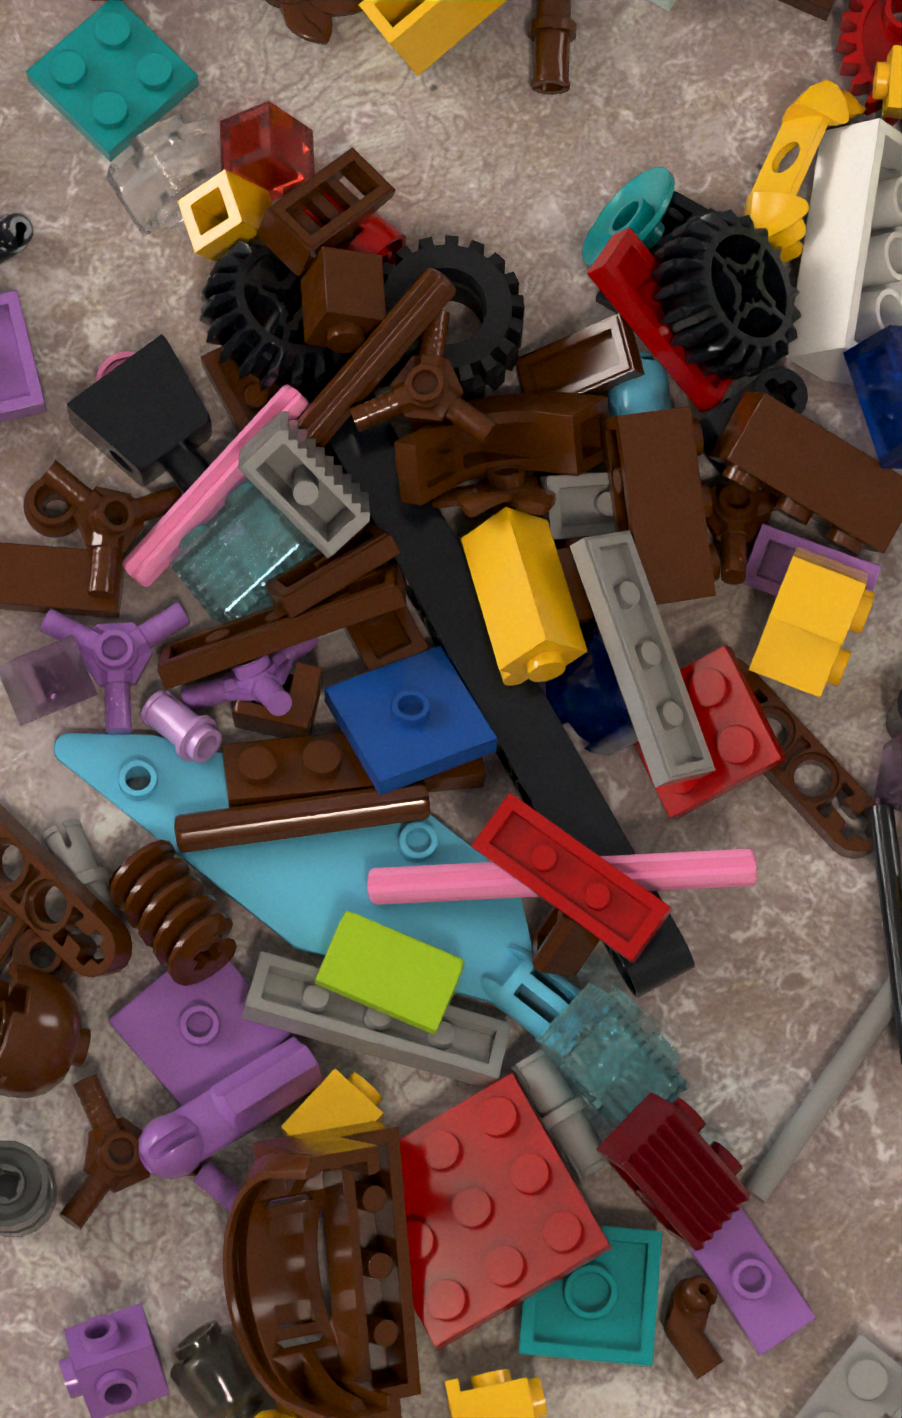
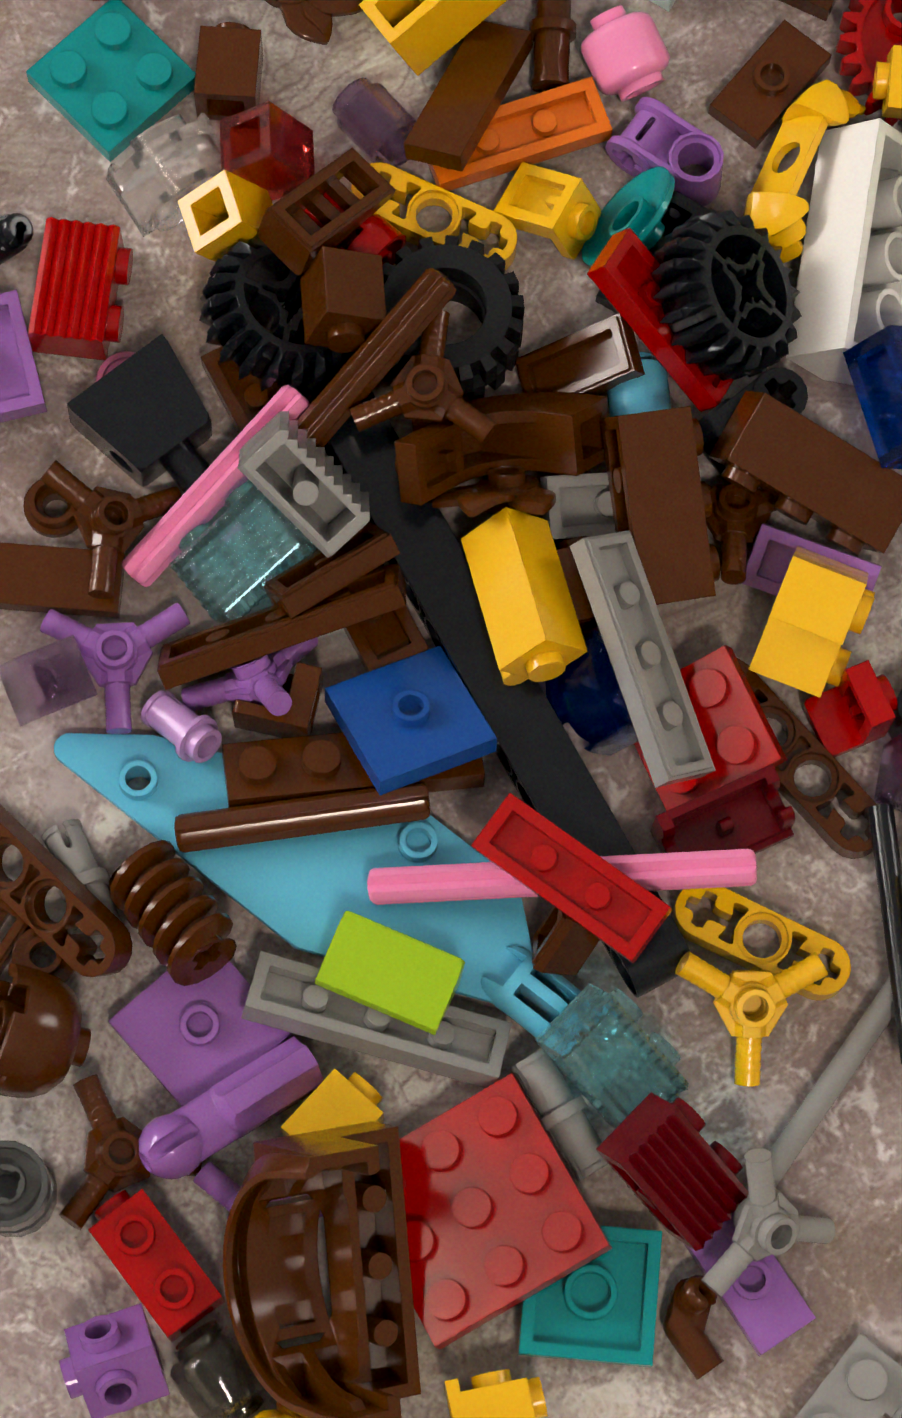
none -> red brick [28,217,133,361]
none -> red brick [88,1189,225,1342]
none -> reddish brown brick [194,22,263,123]
none -> brick [332,78,417,167]
none -> yellow beam [351,162,517,270]
none -> reddish brown tile [403,21,533,172]
none -> orange plate [428,76,613,191]
none -> yellow bracket [493,162,601,260]
none -> bright pink head [581,5,670,102]
none -> medium lavender piece [605,97,724,206]
none -> dark red hinge [650,764,795,854]
none -> yellow beam [673,887,851,1001]
none -> yellow piece [675,951,828,1087]
none -> light grey piece [701,1148,835,1298]
none -> reddish brown plate [708,19,832,149]
none -> red bracket [803,660,898,758]

